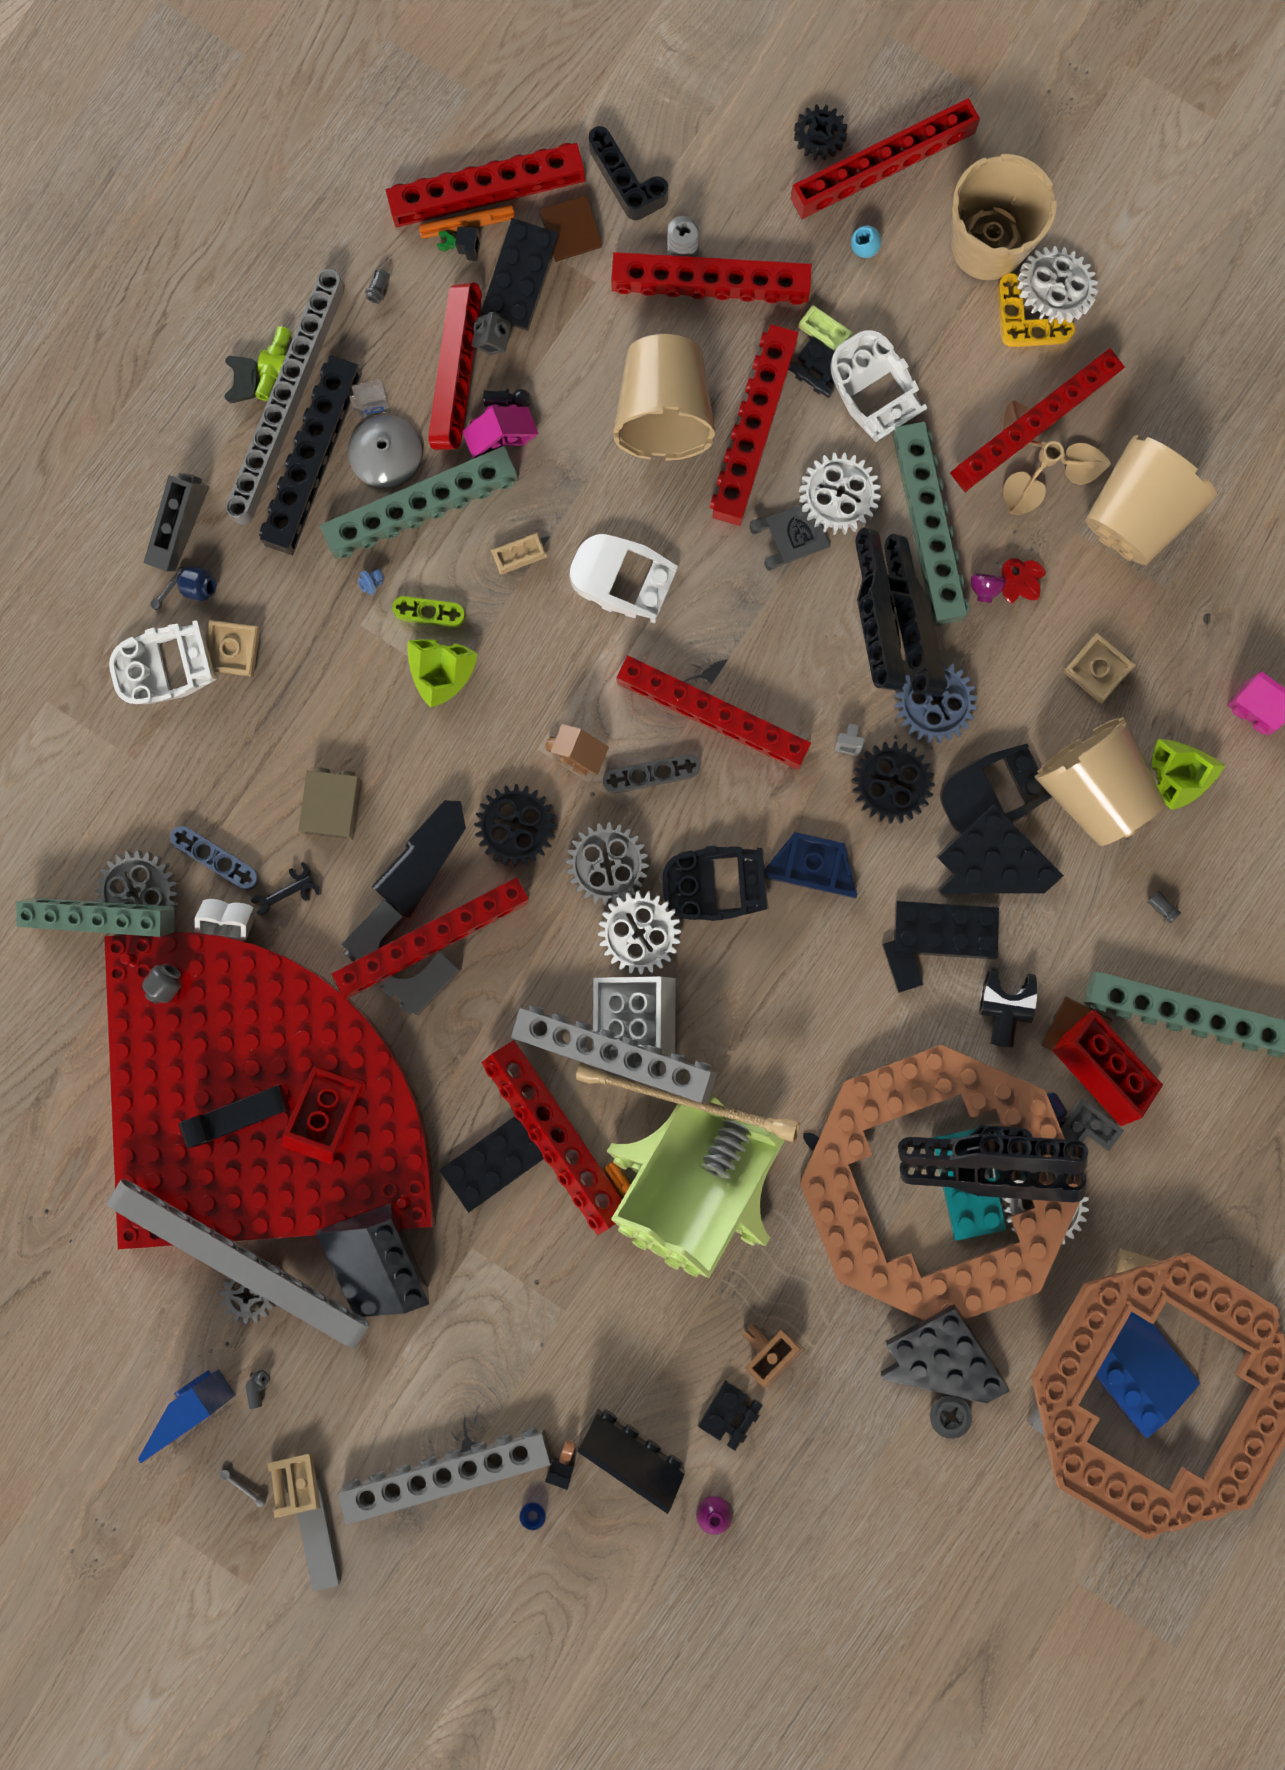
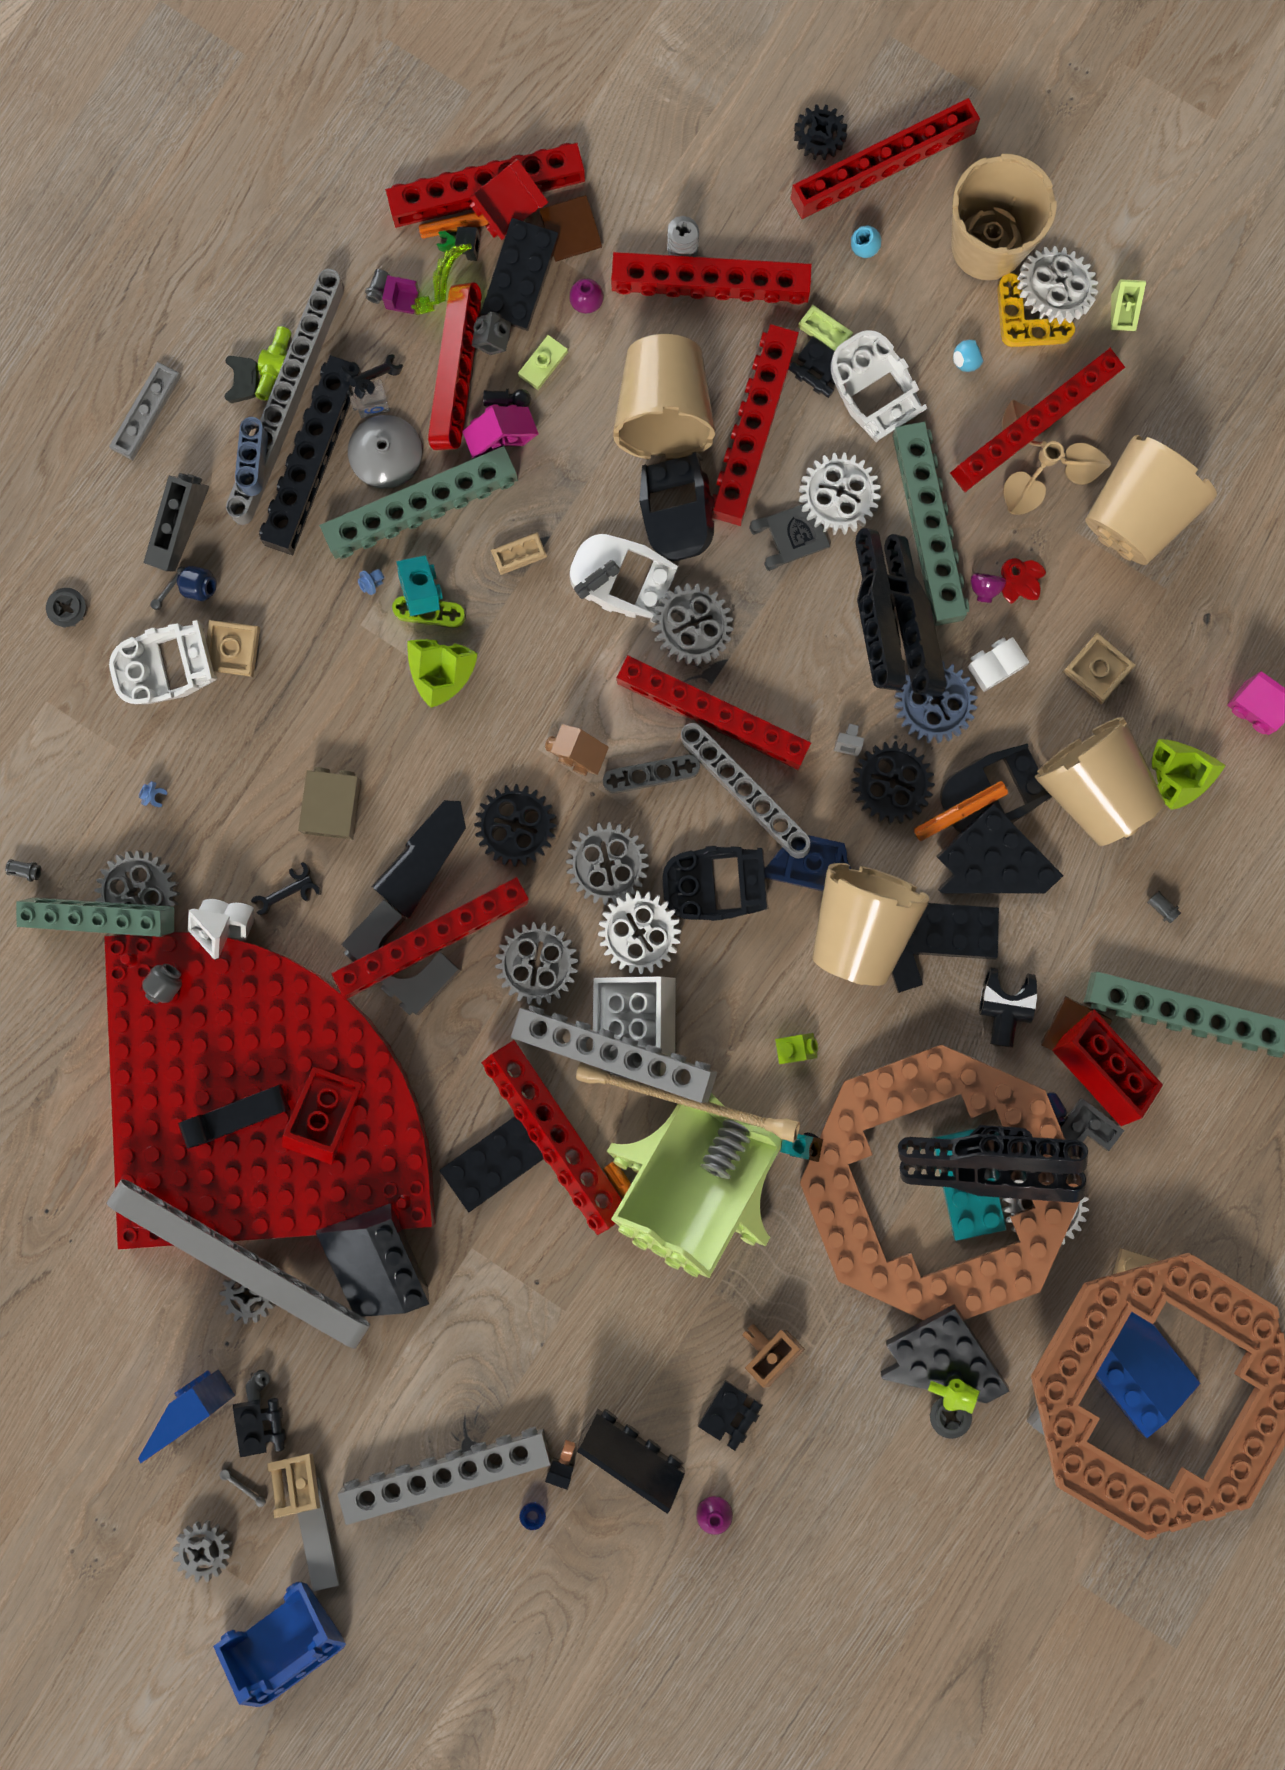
sand blue beam [170,826,259,890] -> none
black beam [588,126,668,220] -> none
none -> dark grey pin [5,859,42,882]
none -> dark grey gear [46,588,87,628]
none -> light grey tile [109,362,181,461]
none -> medium blue plate [139,781,168,807]
none -> light grey gear [173,1520,232,1582]
none -> white slope [188,909,230,959]
none -> blue windscreen [213,1582,346,1707]
none -> black plate [233,1398,286,1457]
none -> sand blue beam [235,417,268,496]
none -> black bar [339,354,403,399]
none -> magenta panel [382,275,420,314]
none -> teal brick [396,555,443,616]
none -> clear neon green plant [411,243,472,315]
none -> red panel [470,159,548,240]
none -> light grey gear [495,922,579,1006]
none -> yellowish green plate [518,335,568,390]
none -> magenta brick [569,278,604,314]
none -> dark grey axle [574,560,620,599]
none -> black slope [639,452,715,561]
none -> light grey gear [651,583,733,666]
none -> light grey beam [681,723,810,859]
none -> lime bracket [775,1033,818,1064]
none -> teal leg [780,1134,823,1162]
none -> tan cone [812,863,929,986]
none -> orange axle [913,781,1009,841]
none -> lime piece [928,1379,980,1414]
none -> medium azure piece [953,339,984,372]
none -> white brick [967,637,1030,692]
none -> yellowish green slope [1111,279,1146,331]

